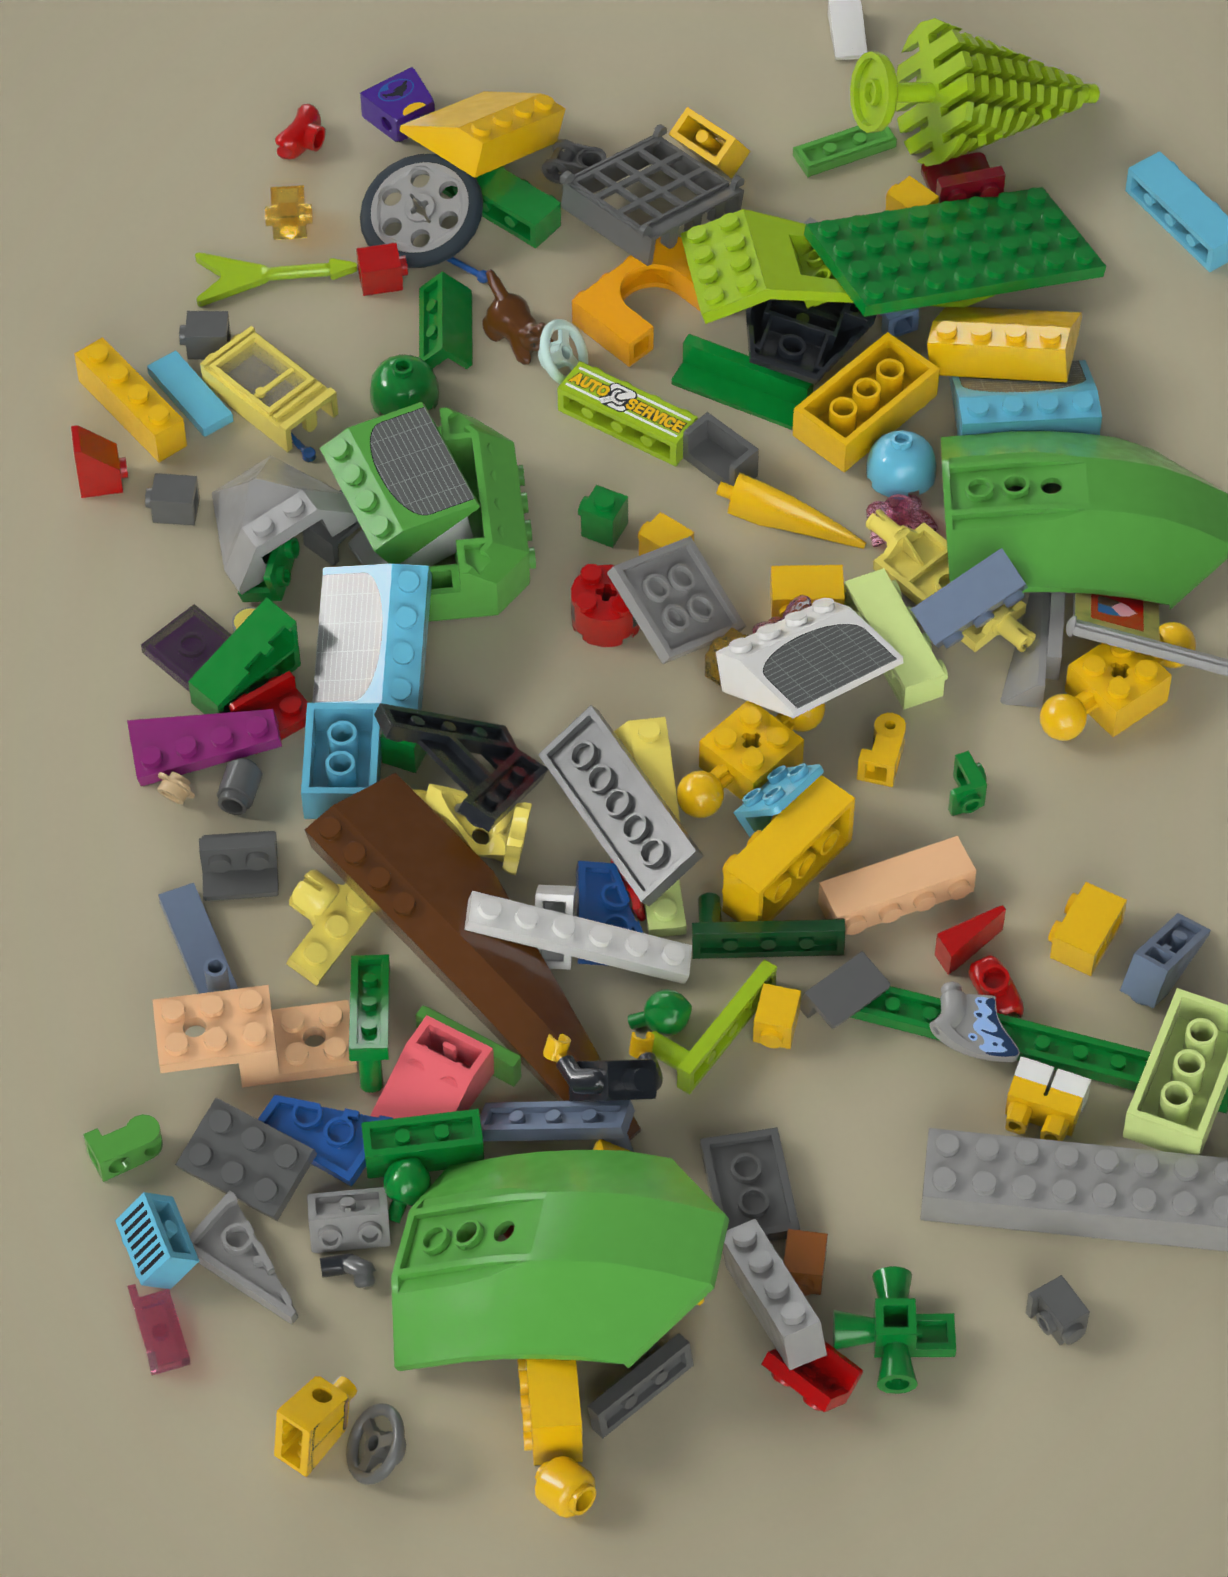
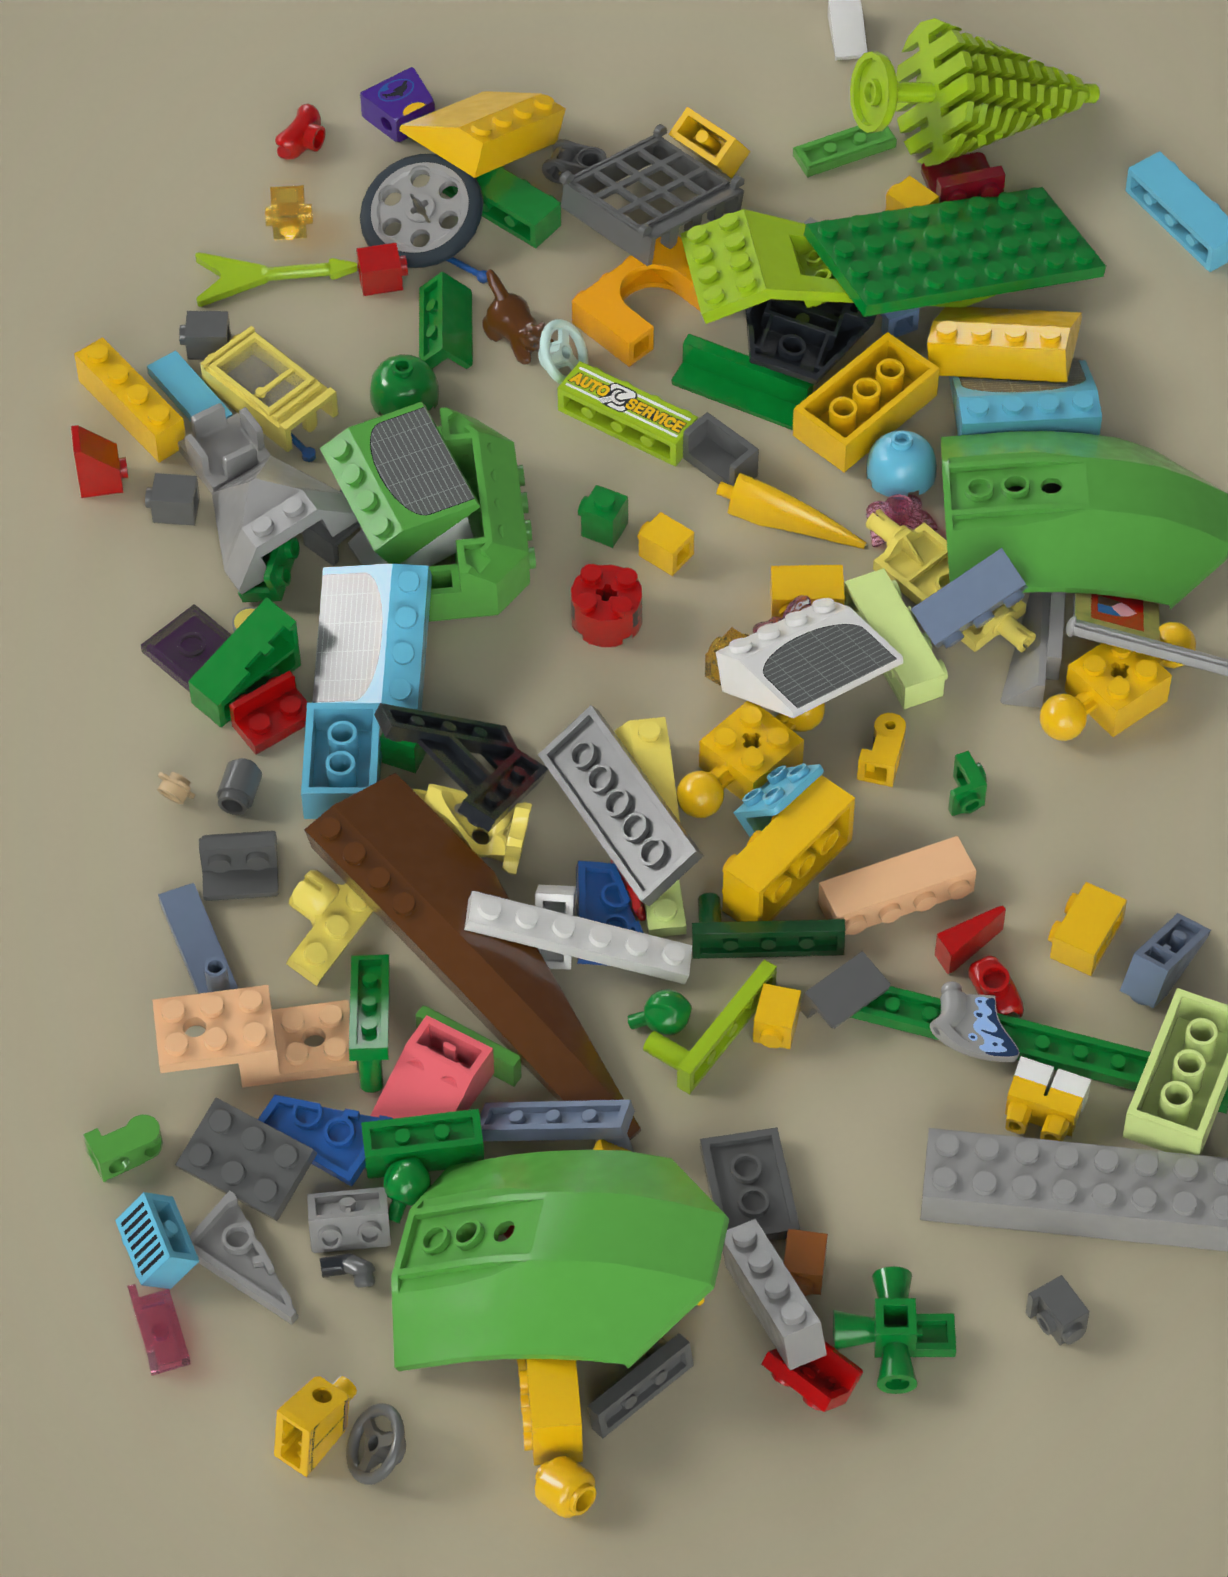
magenta wing [127,709,282,787] -> none
black torso [543,1031,663,1101] -> none
light grey plate [607,536,746,664] -> none
none -> light grey panel [178,403,272,494]

